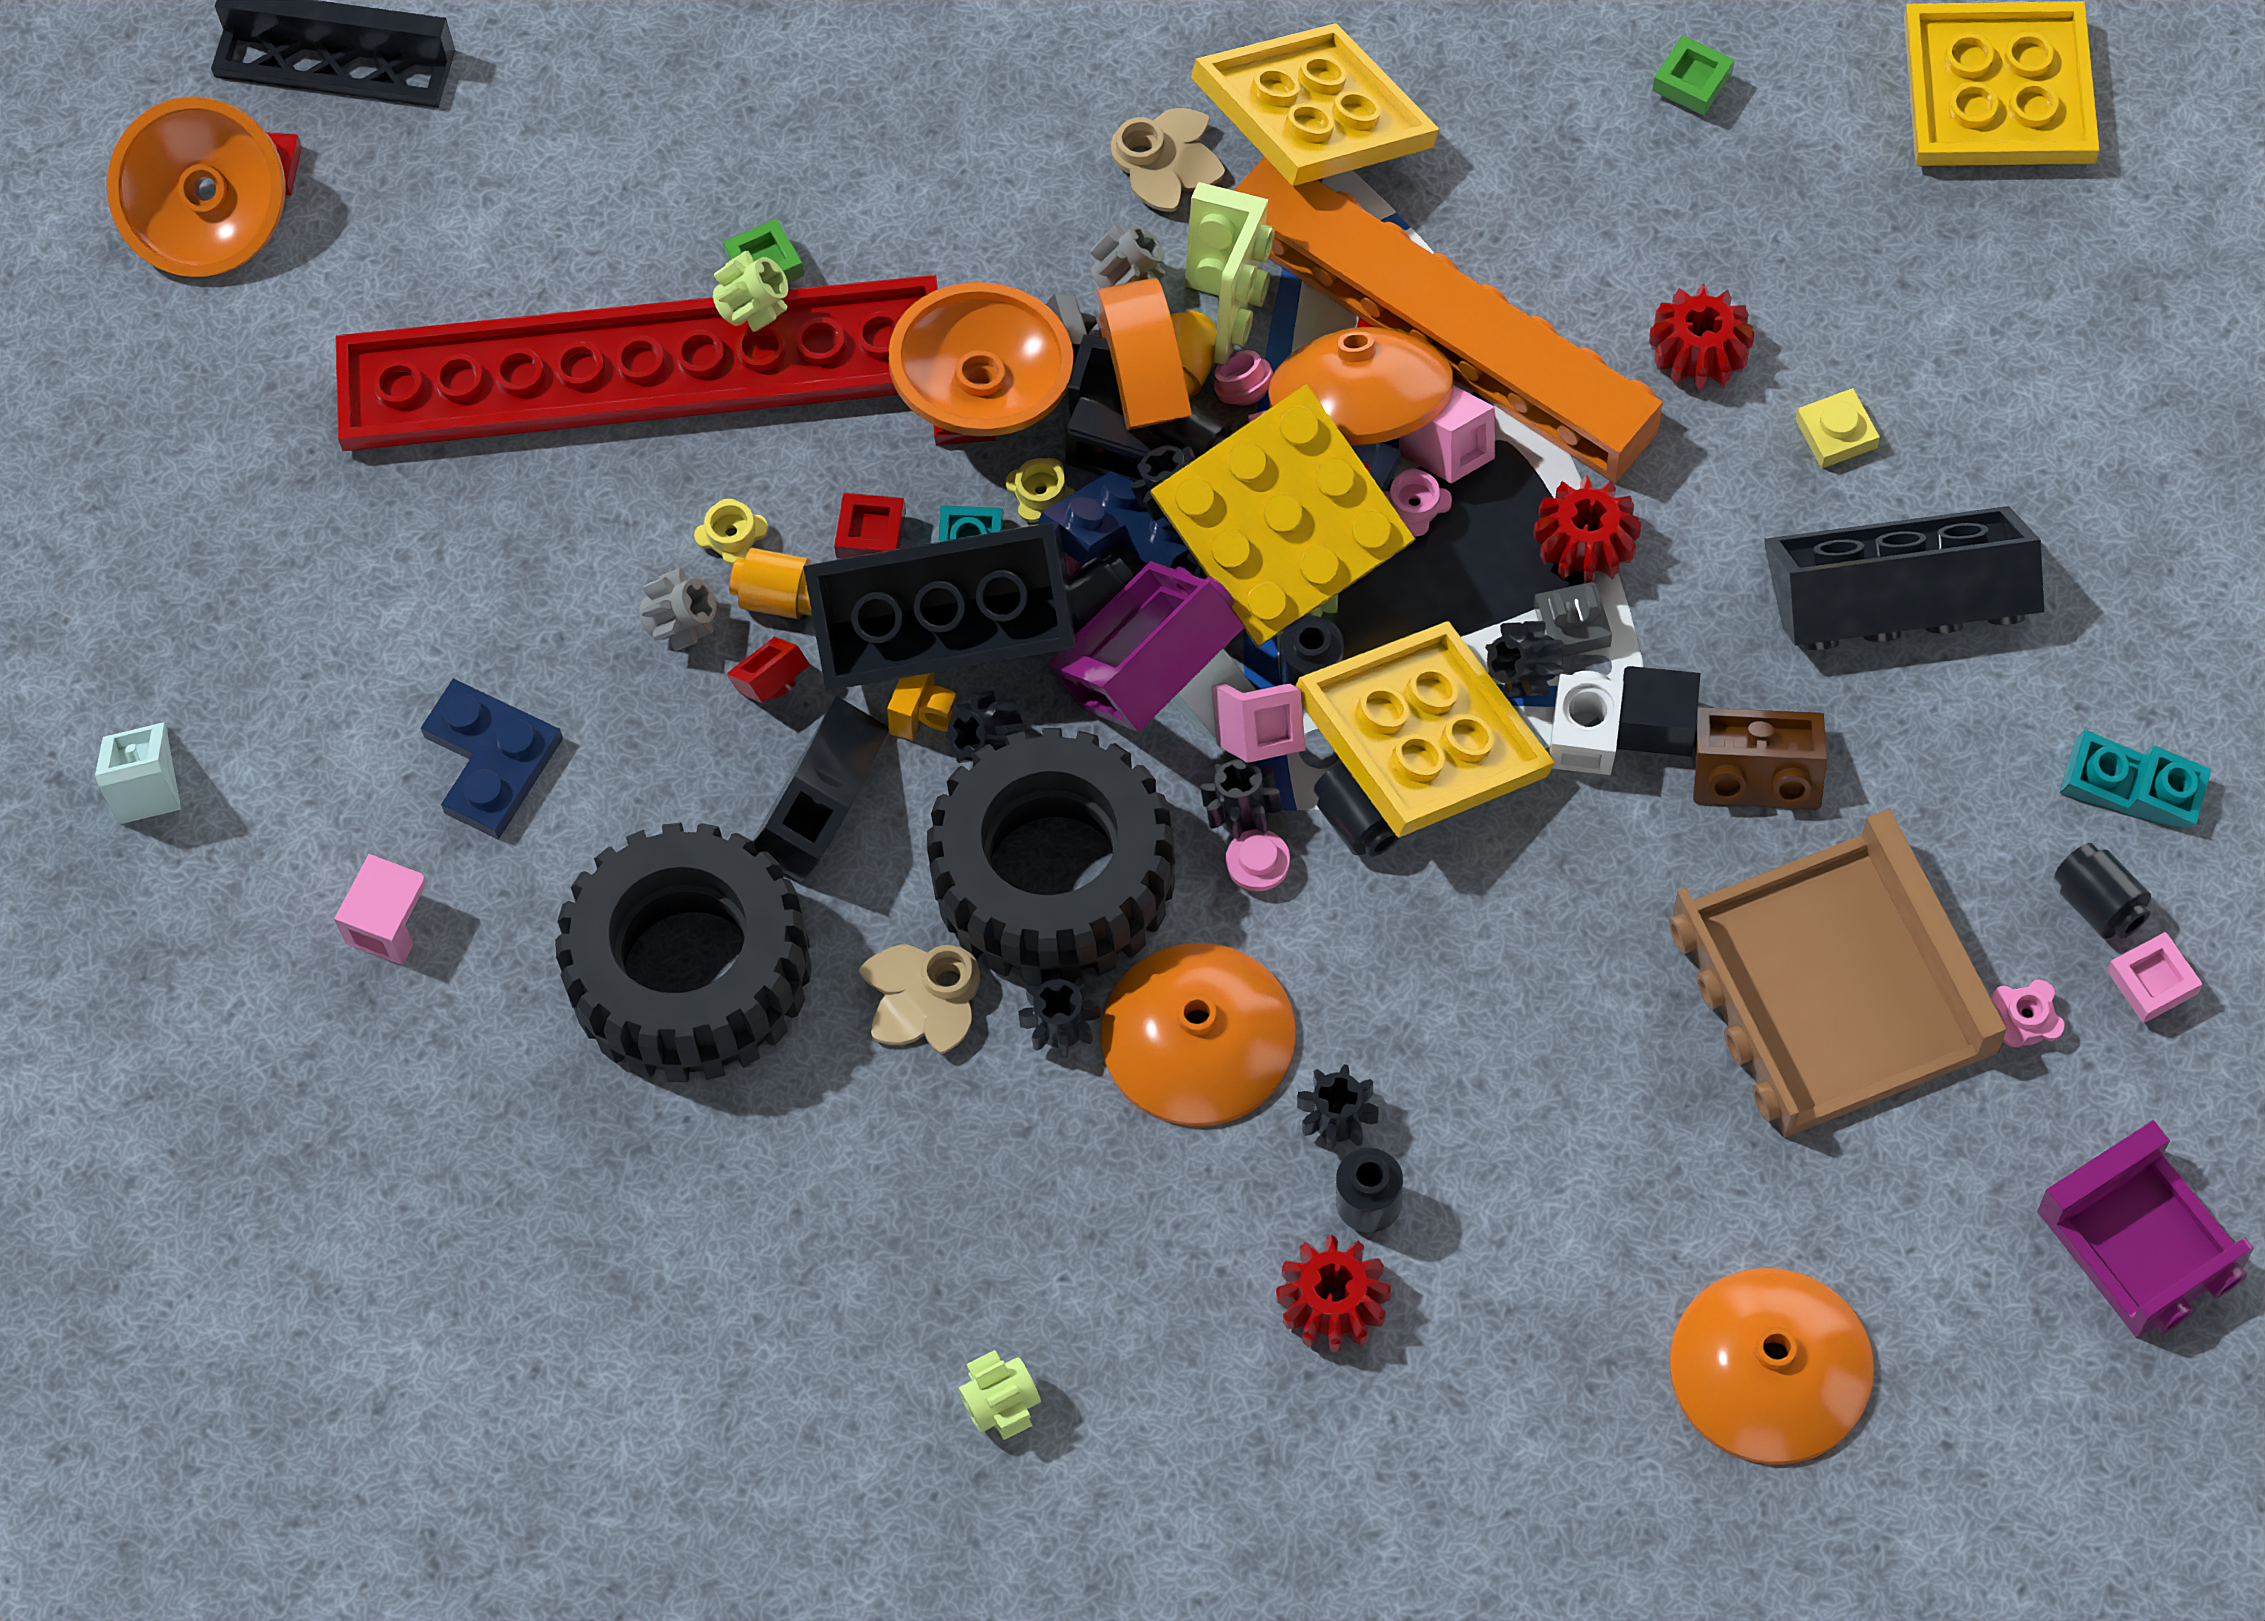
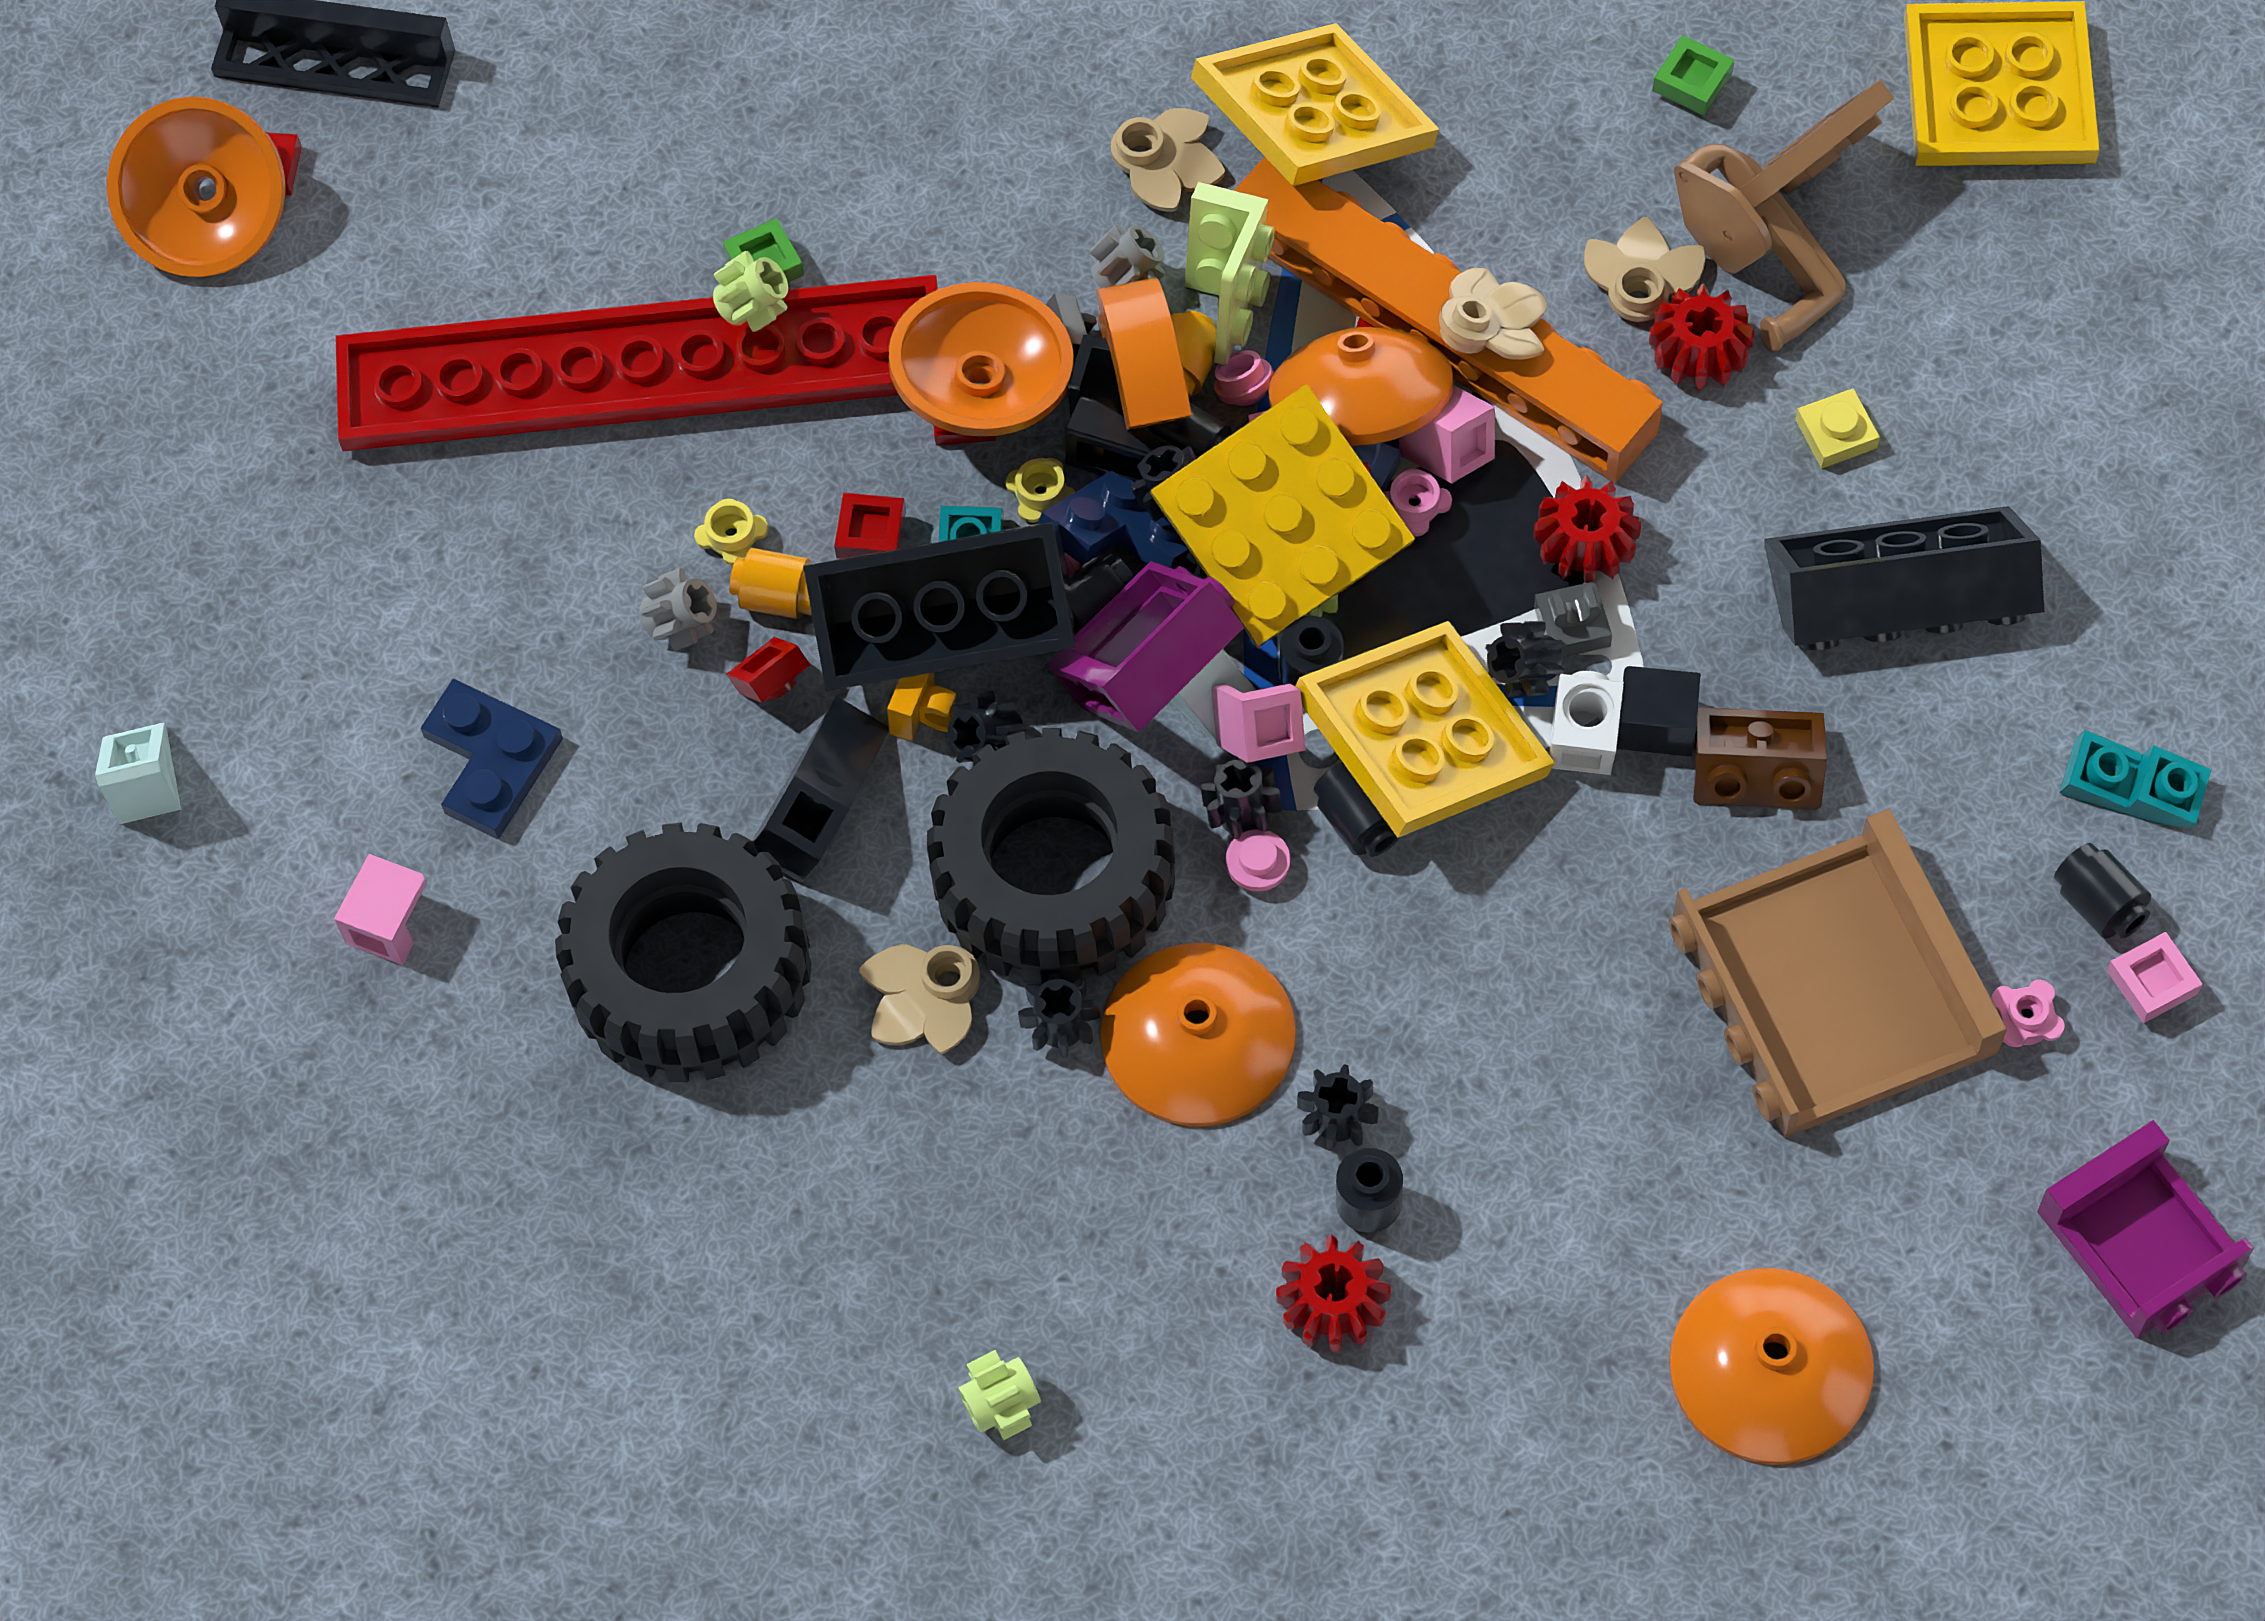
none -> tan plate [1439,267,1547,360]
none -> tan plate [1583,217,1705,322]
none -> medium nougat plate [1674,80,1895,352]

